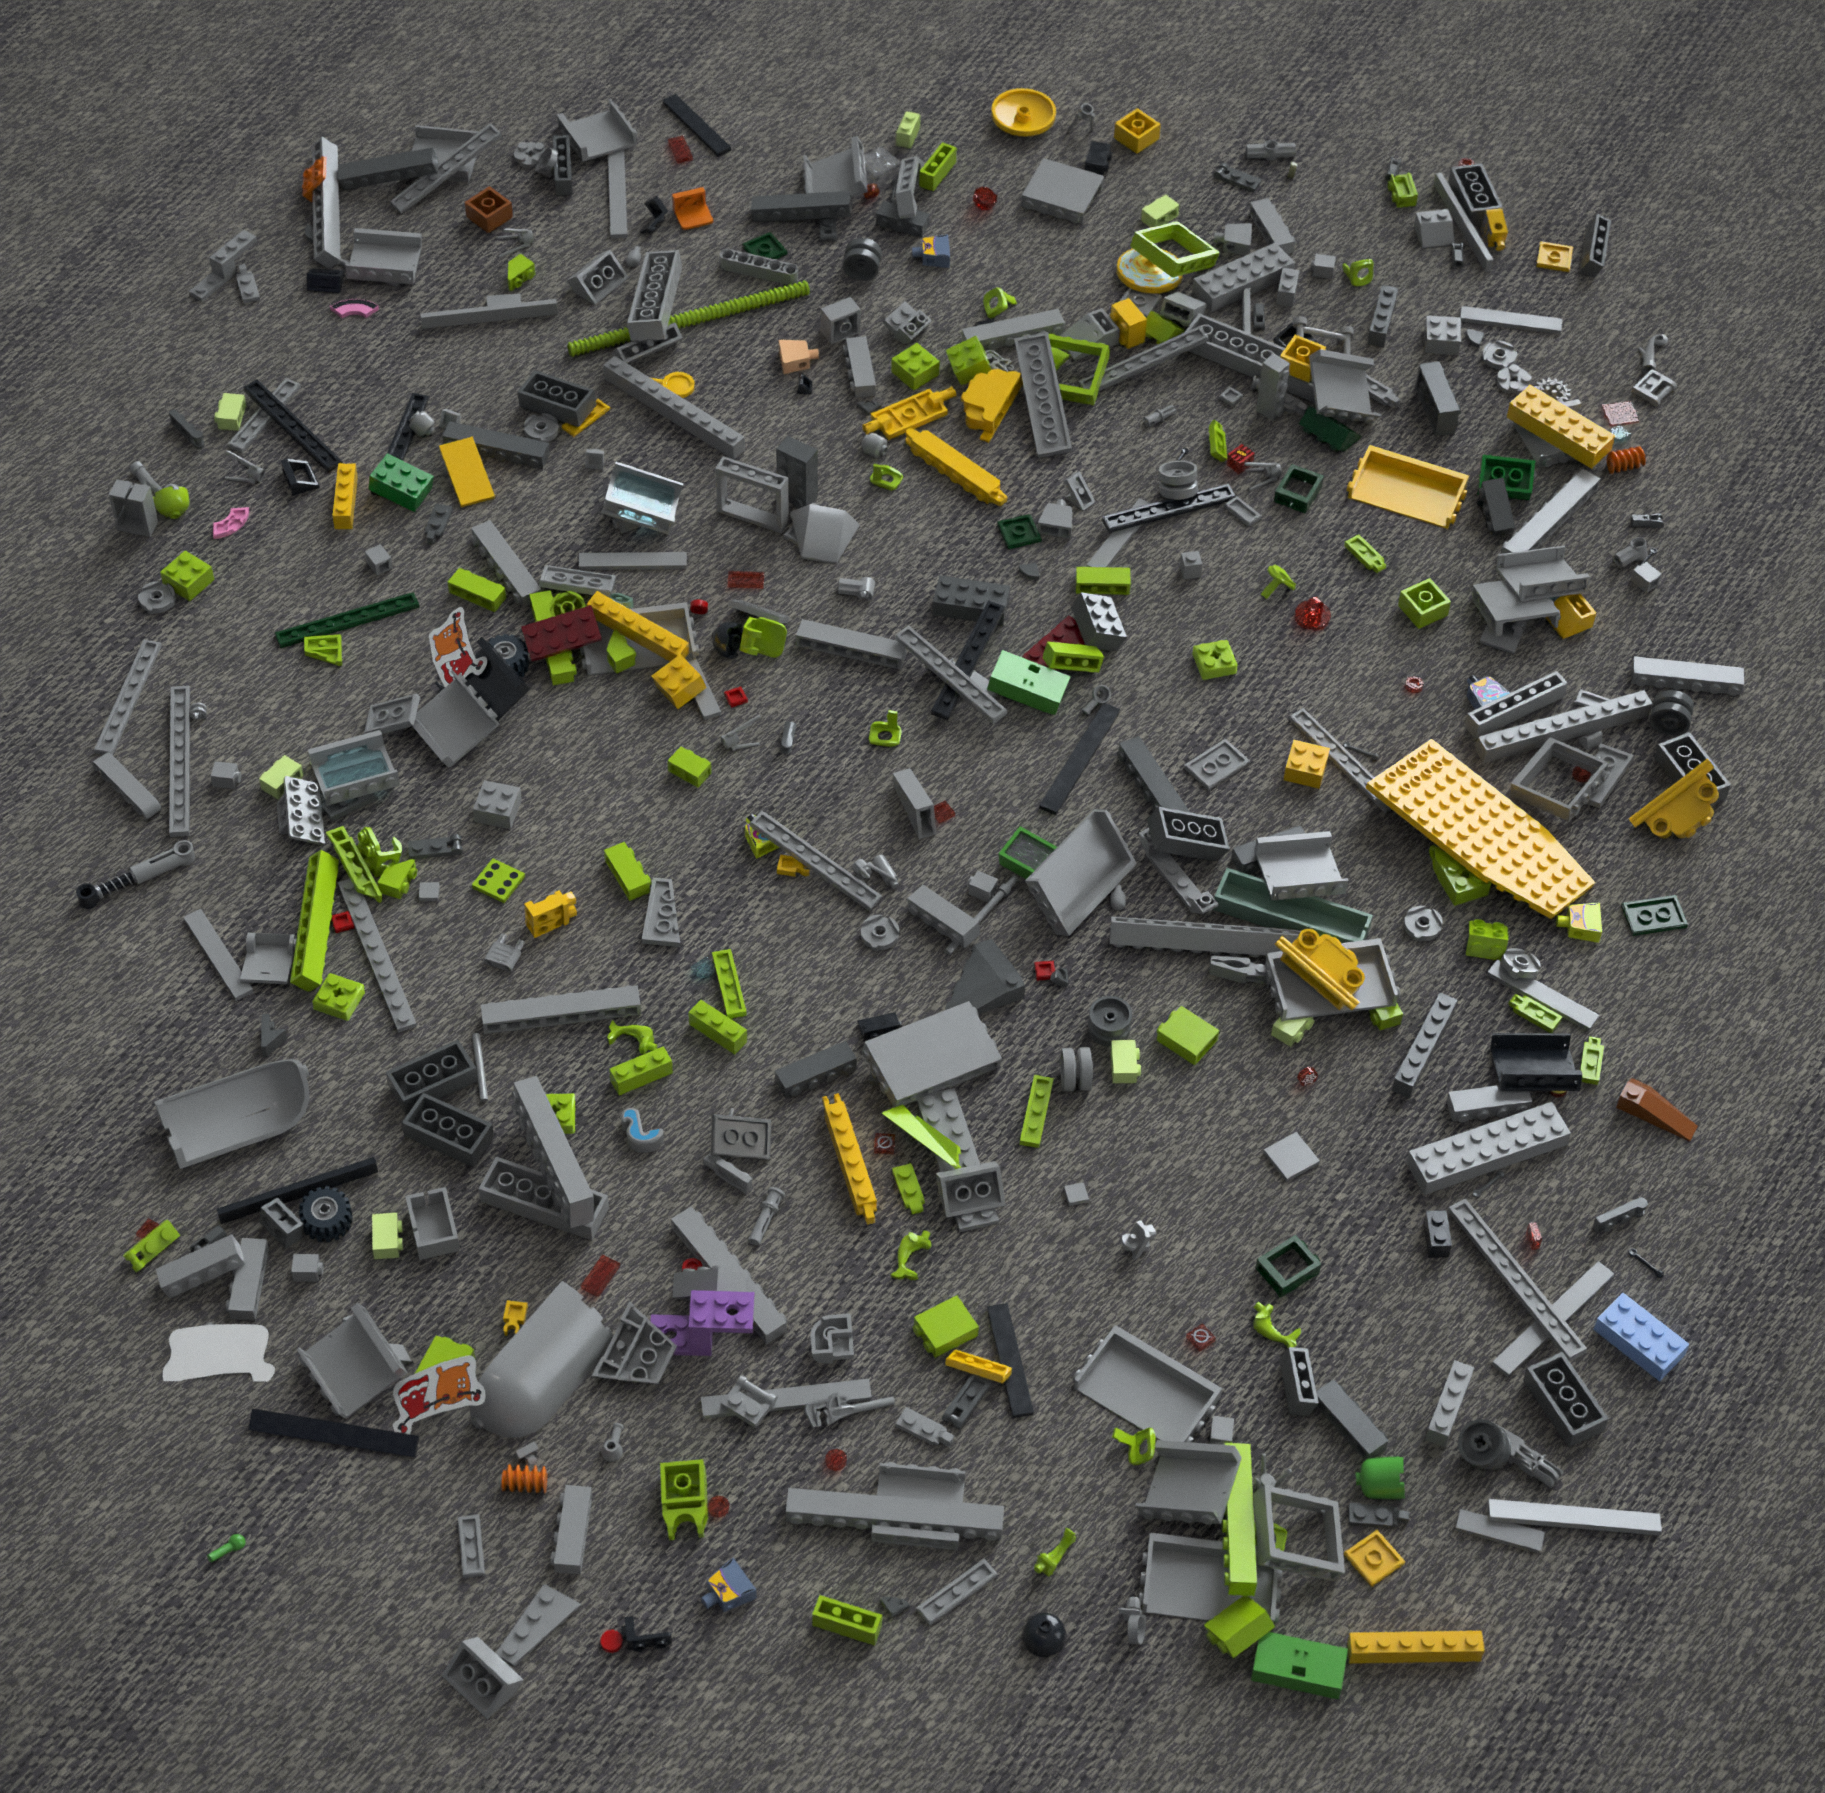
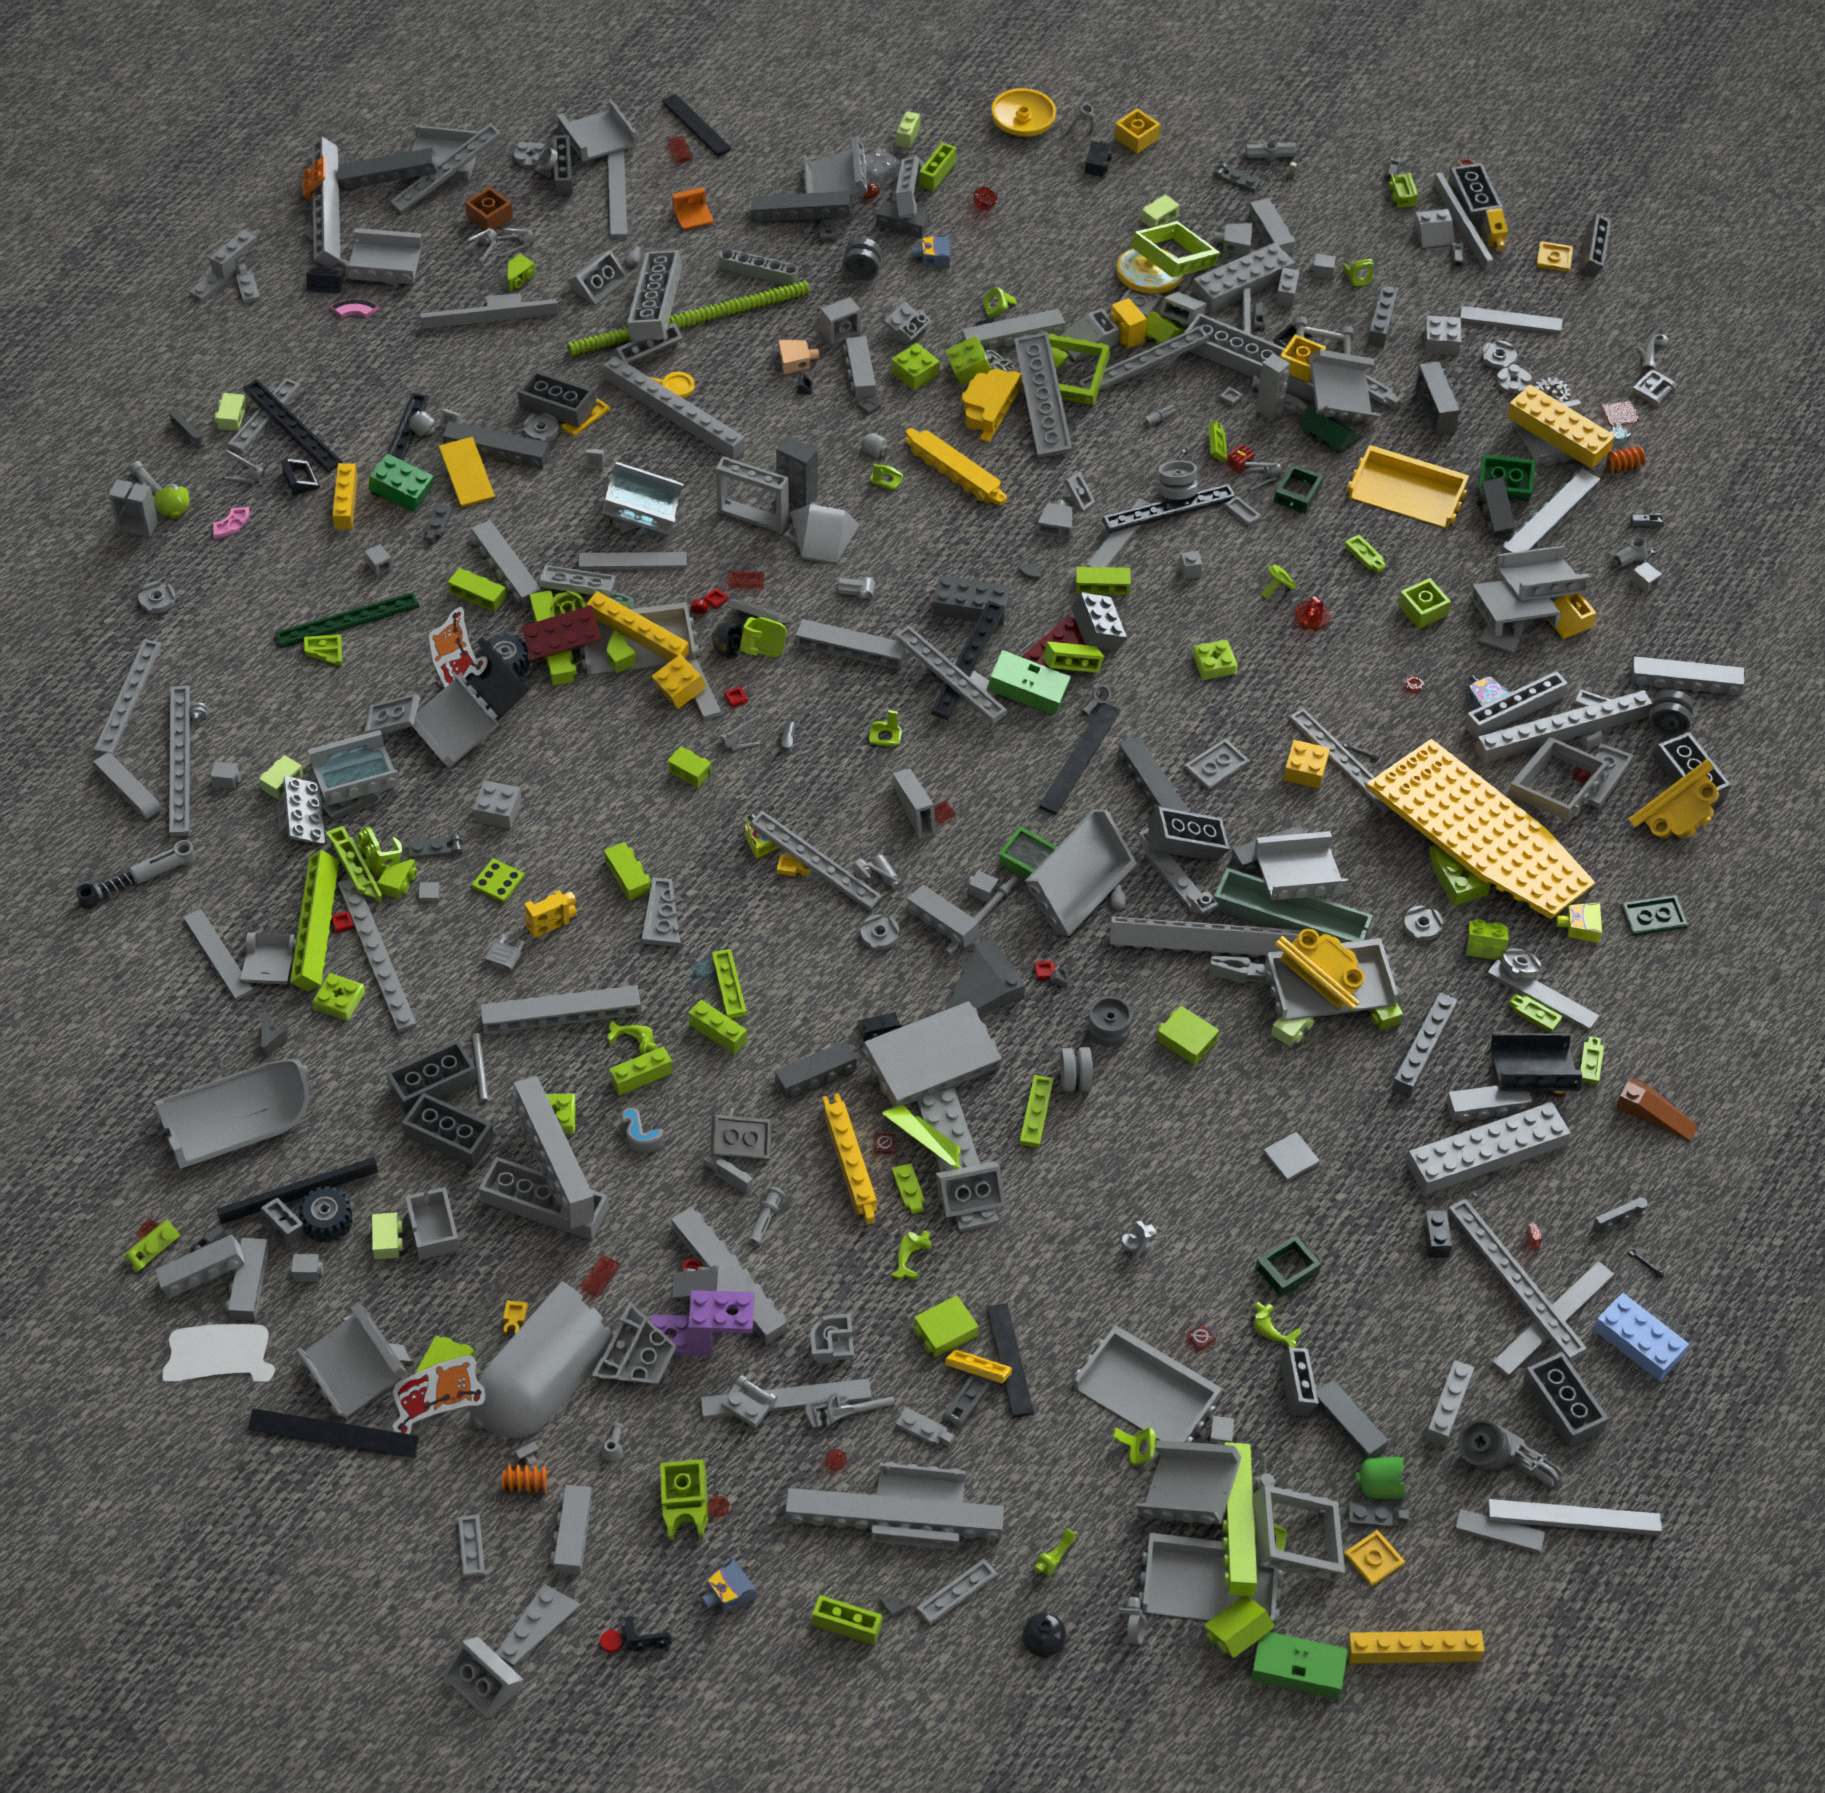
lime brick [160,551,214,601] -> none
bright green bar [207,1534,245,1562] -> none
black bracket [640,195,669,234] -> none
dark green tile [742,232,788,260] -> none
yellow plate [862,386,956,440] -> none
dark green tile [997,514,1042,550] -> none
light grey panel [1021,158,1104,224] -> none
light grey tile [1064,1182,1089,1206] -> none
yellowish green brick [1110,1040,1141,1083] -> none
clear red tile [1297,1067,1318,1086] -> none
tile [1467,329,1484,348] -> none
none -> light grey plant [464,228,497,262]
none -> red tile [703,588,729,610]

